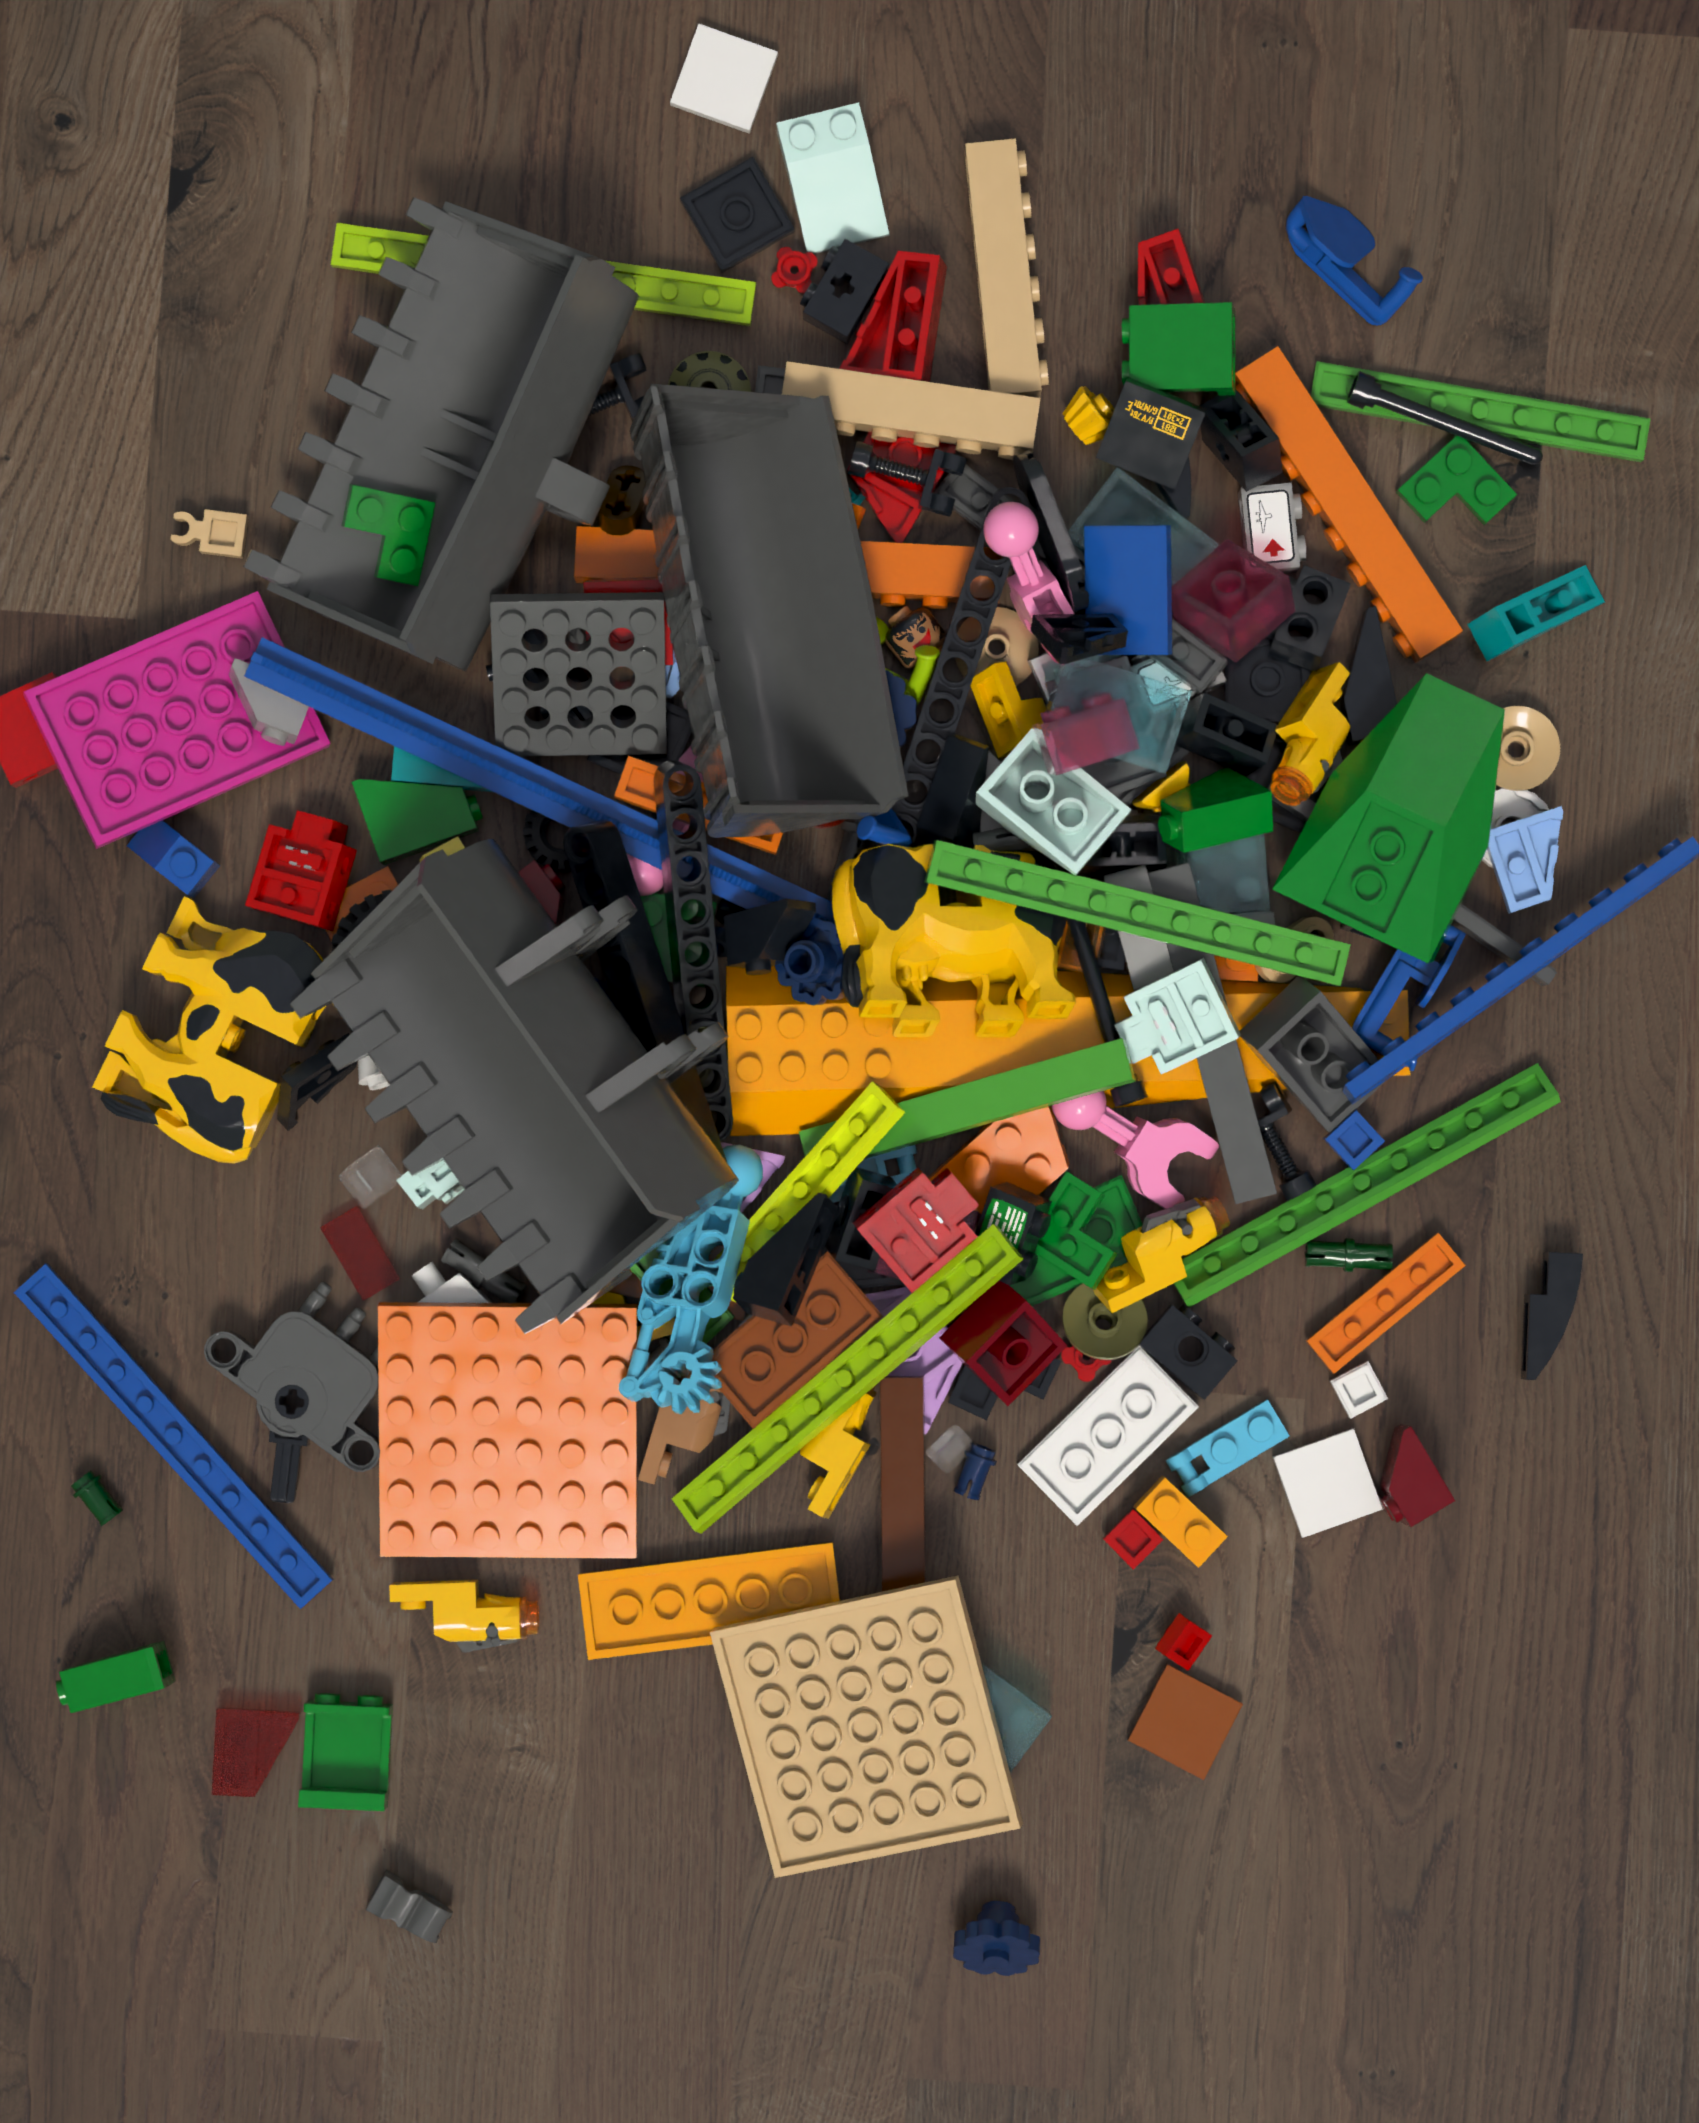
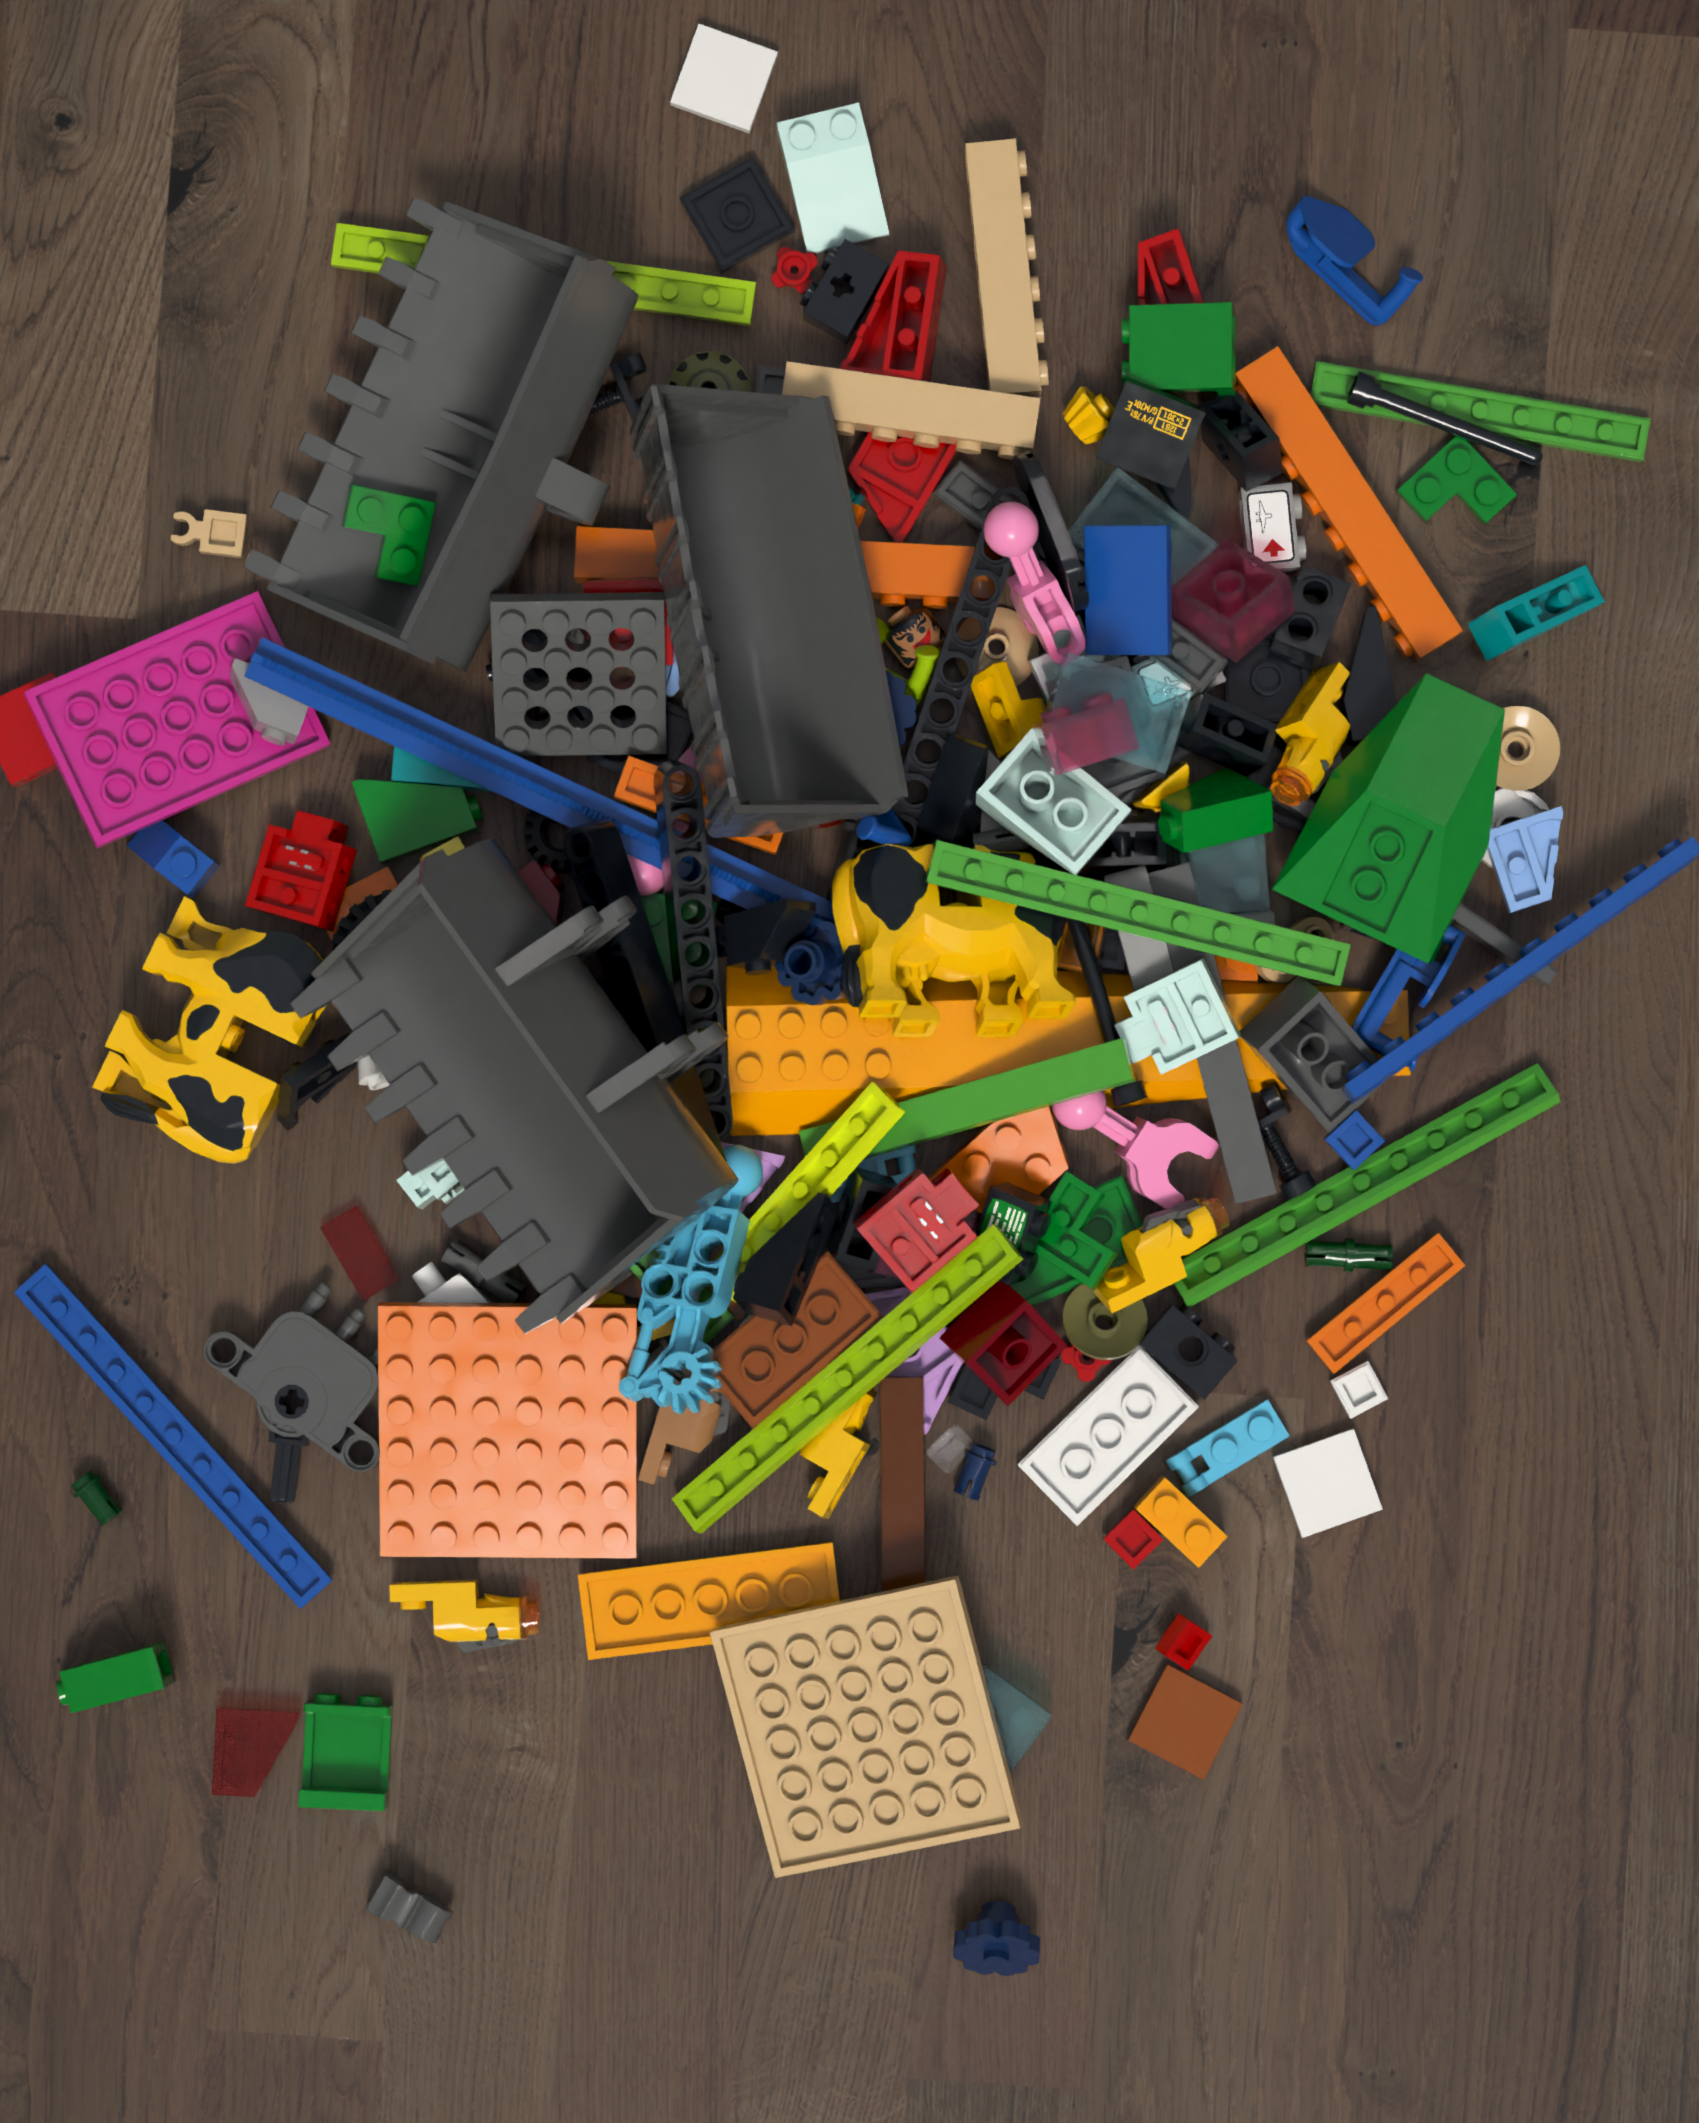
clear slope [339,1145,402,1209] -> none
dark brown beam [599,465,645,536] -> none
black bar [848,441,967,517] -> none
black wing [1030,614,1128,664] -> none
dark red slope [1379,1424,1455,1527] -> none
black slope [1521,1252,1583,1380] -> none

